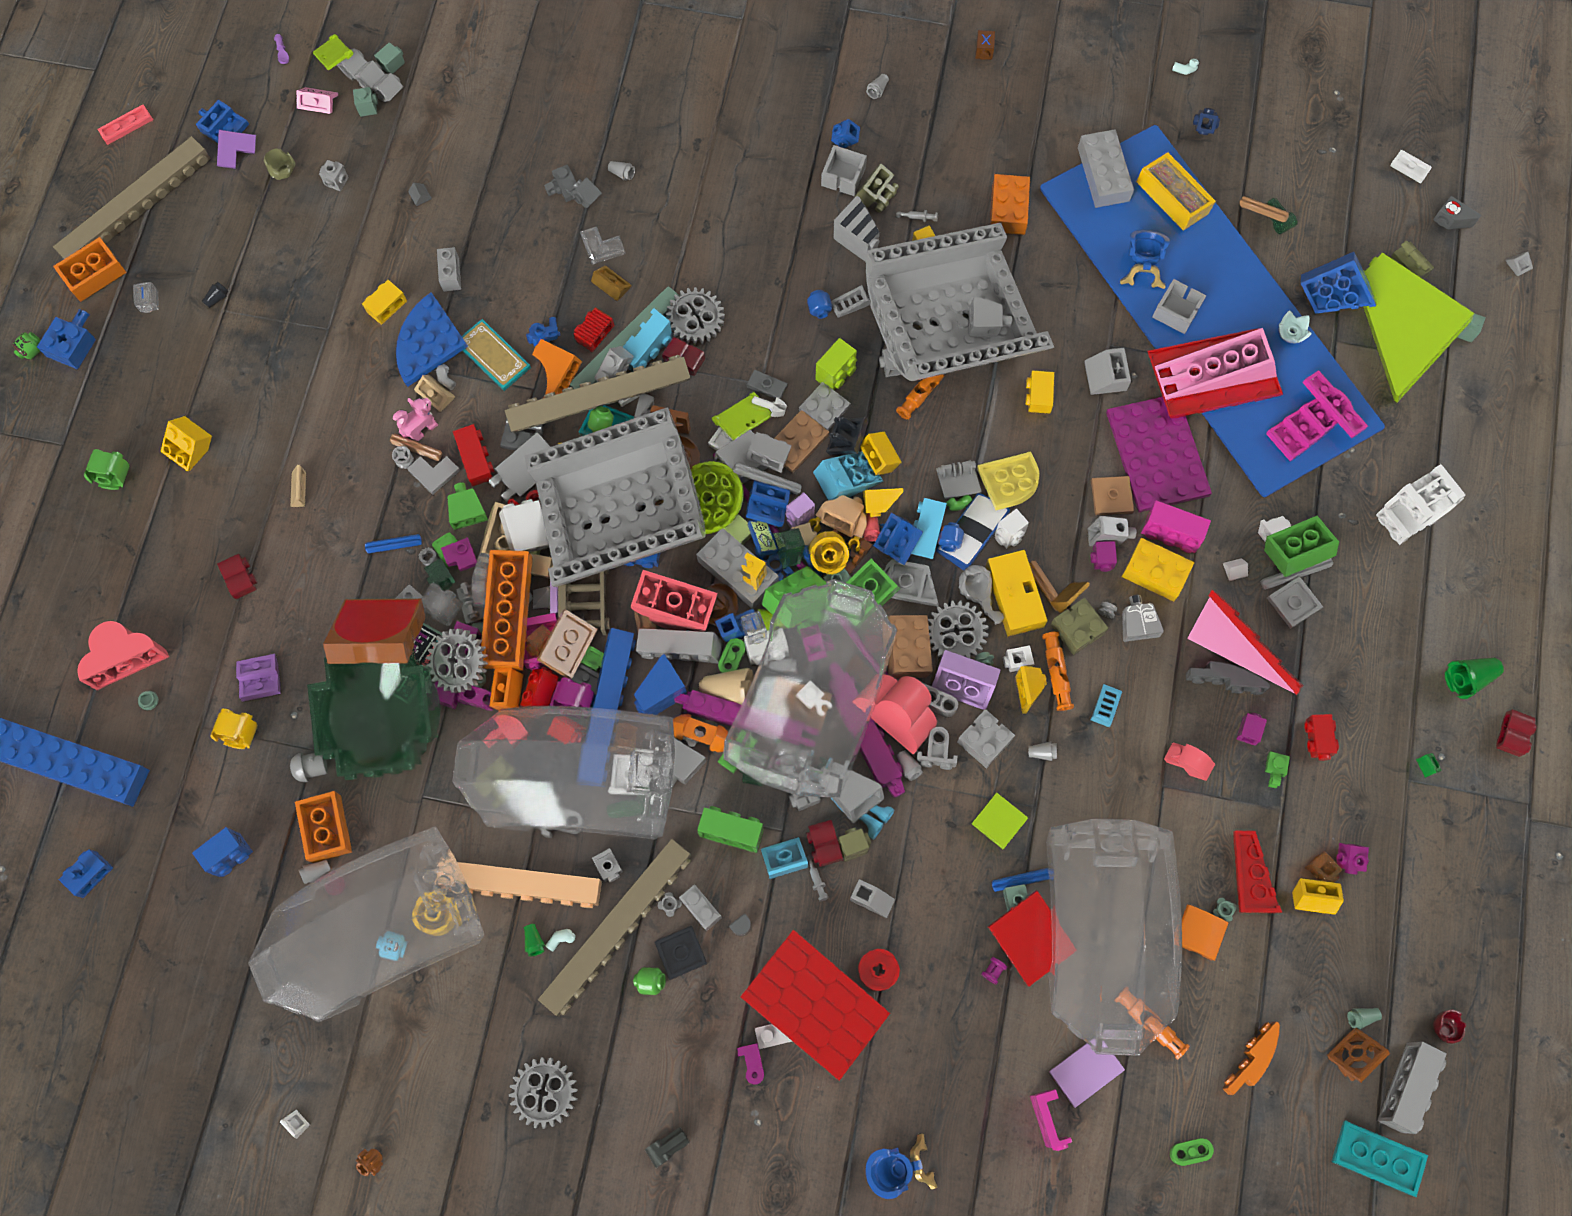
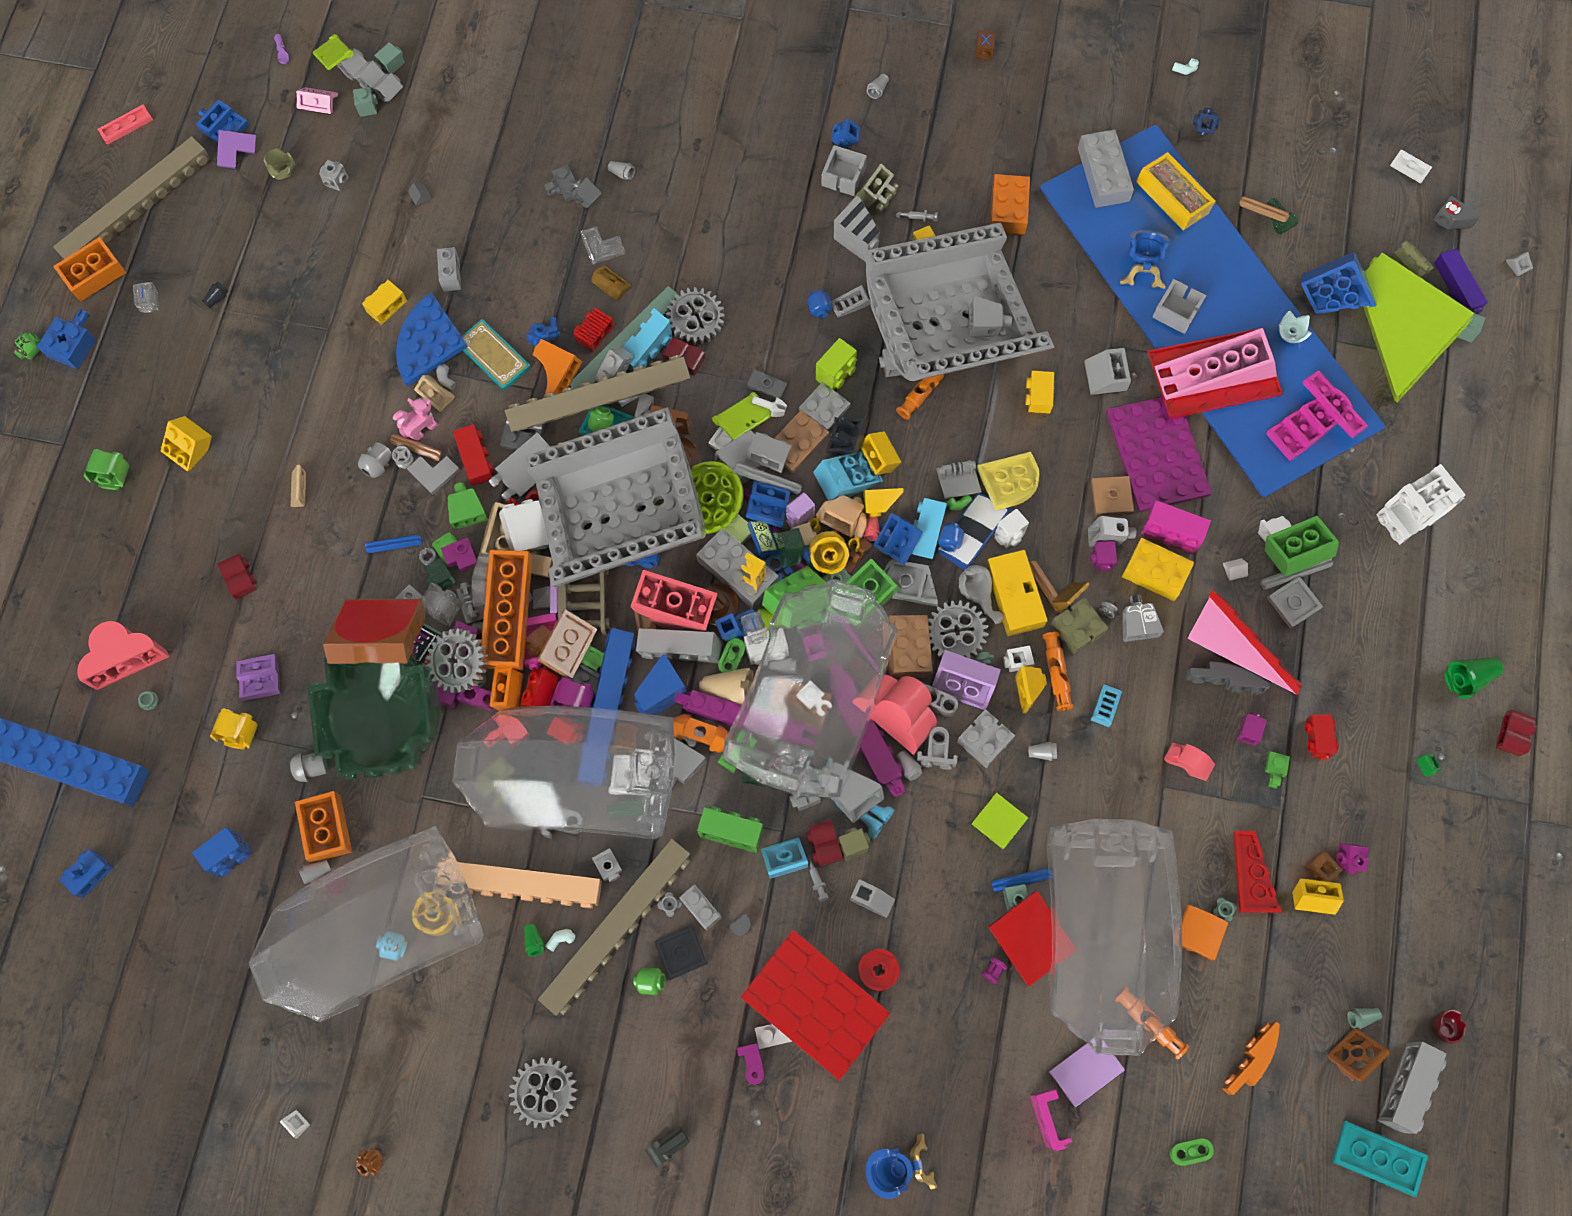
none -> light grey piece [358,442,392,478]
none -> dark purple brick [1434,248,1488,314]

